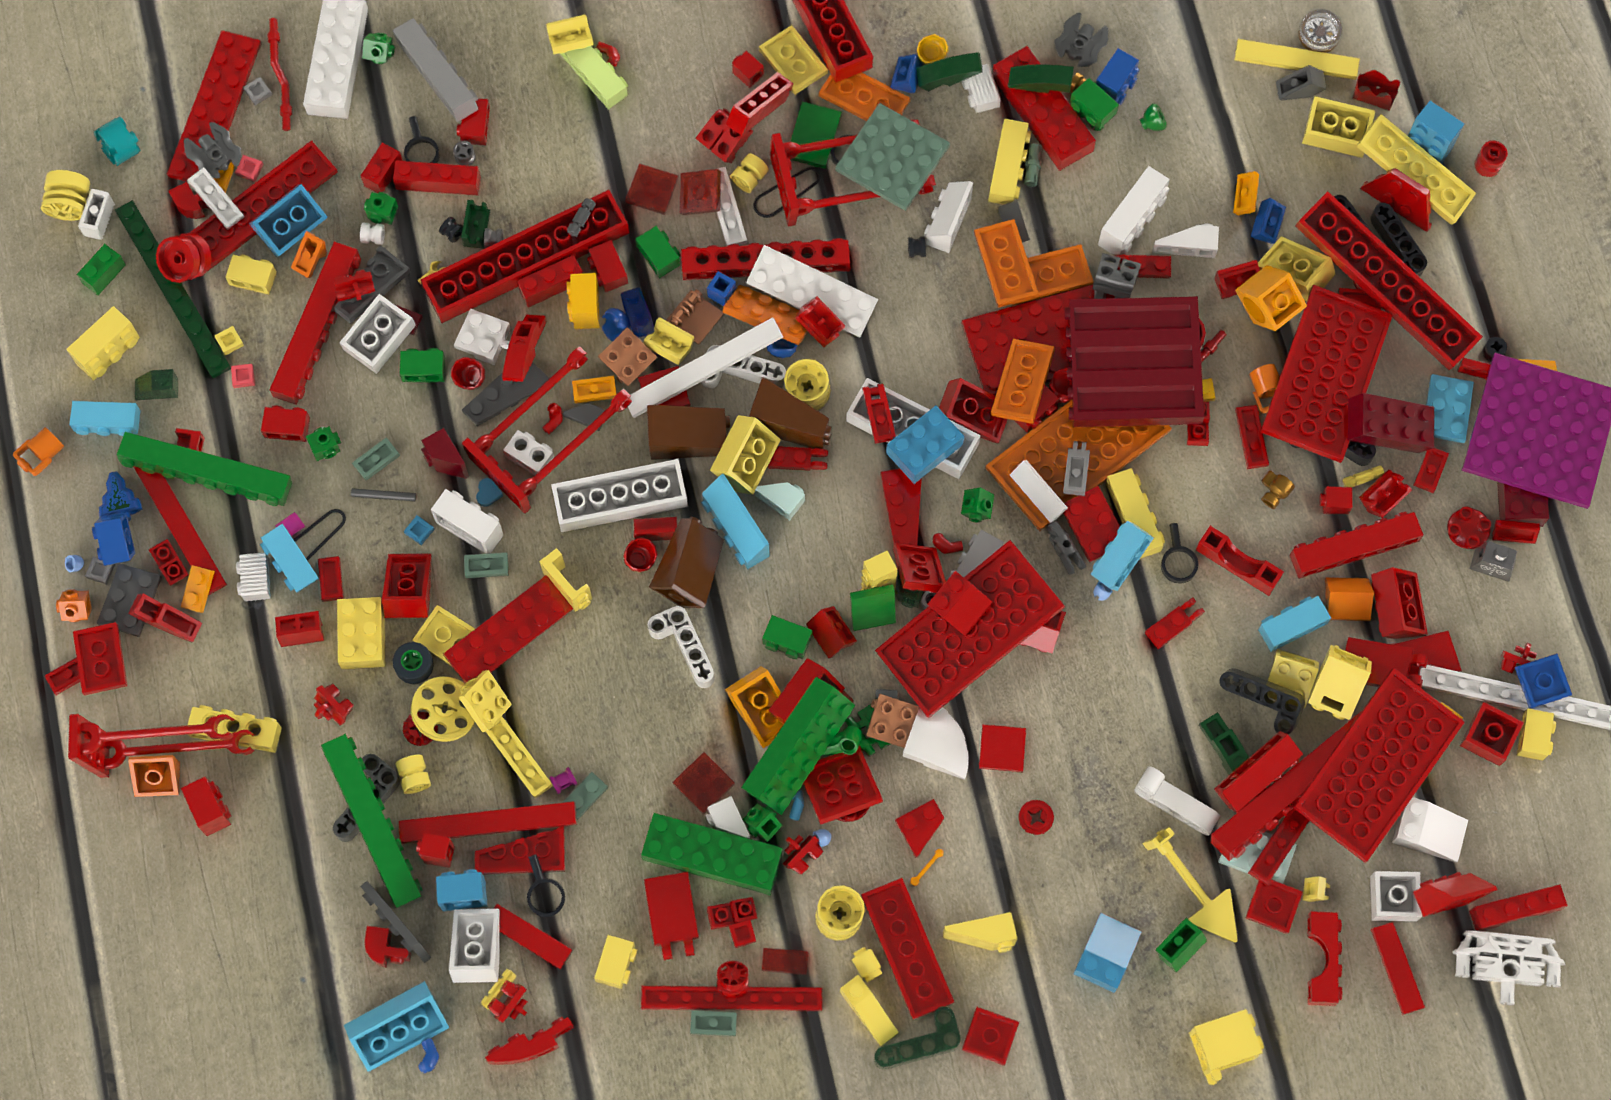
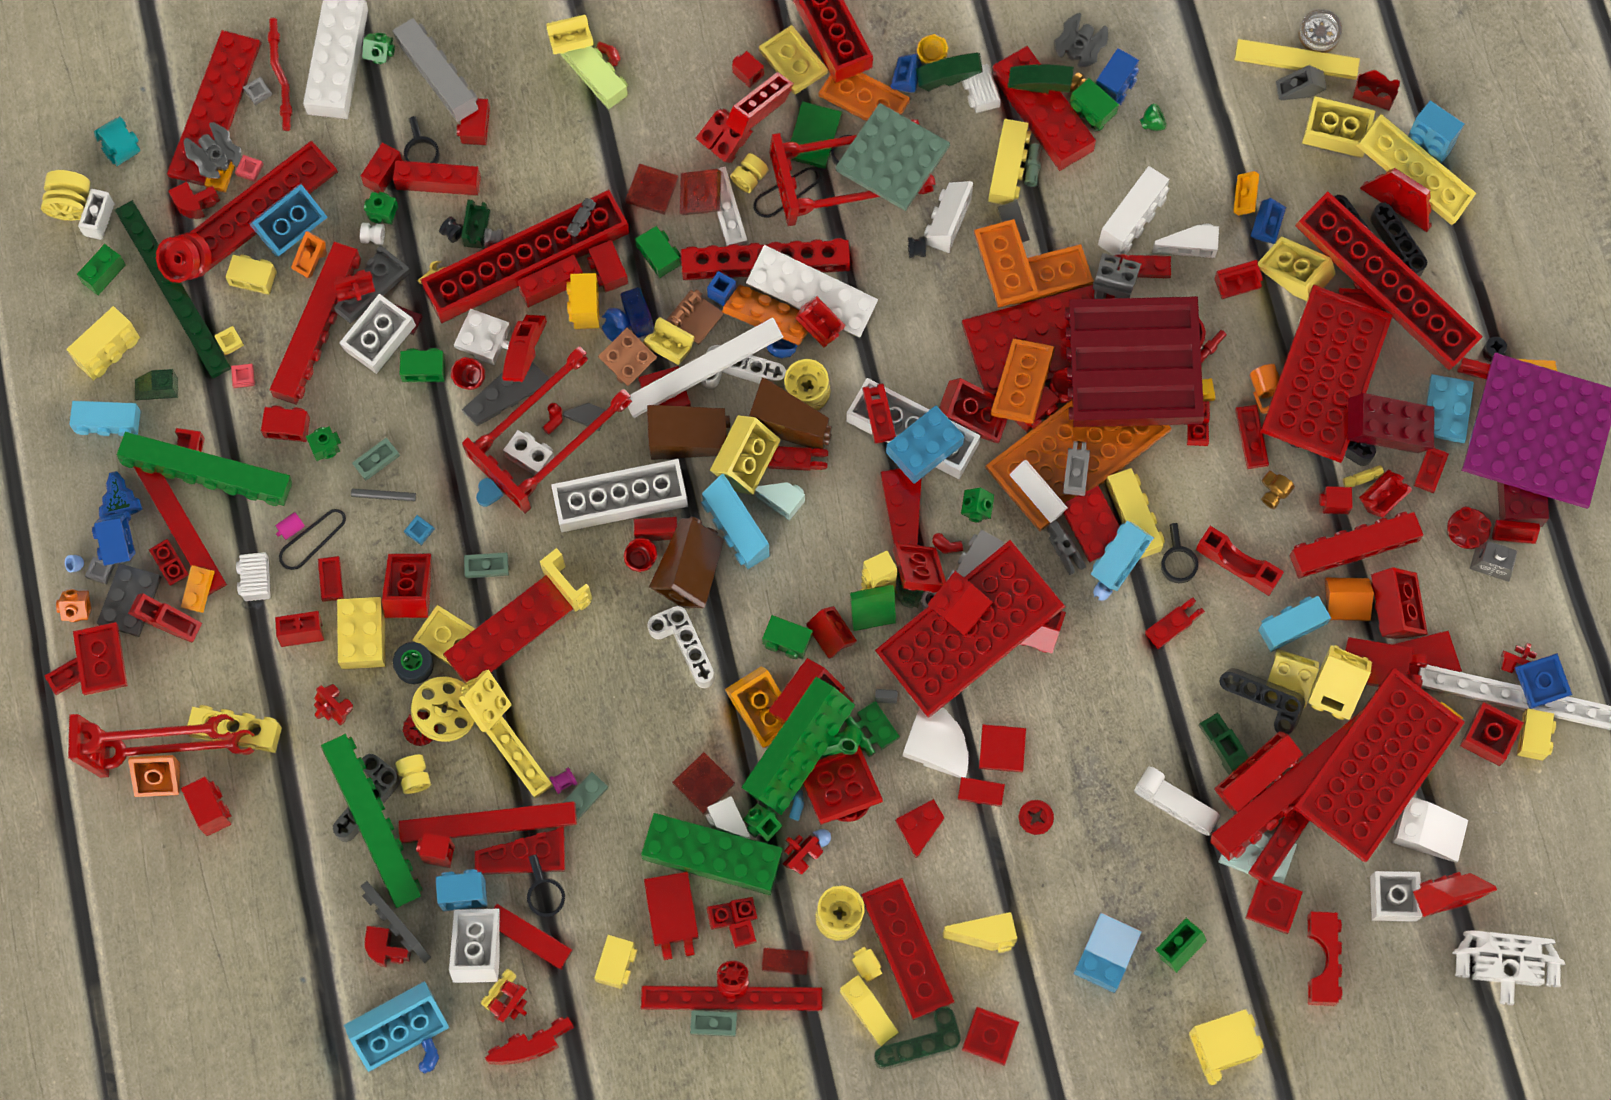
orange piece [13,427,64,476] -> none
white tile [187,168,244,230] -> none
medium azure brick [260,524,319,593] -> none
dark red slope [421,428,469,479] -> none
white brick [431,489,504,554] -> none
flat silver wheel [453,141,476,166] -> none
light orange plate [572,375,616,404] -> none
nougat hinge [866,693,919,748] -> none
light orange hinge [910,849,944,886] -> none
light yellow piece [1143,827,1238,943] -> none
light orange brick [1235,265,1307,331] -> none
light yellow tile [1302,876,1330,902] -> none
red tile [1371,922,1425,1015] -> none
red arch [1469,884,1568,931] -> none
red wheel [1474,140,1508,177] -> none
none -> red tile [958,777,1005,807]

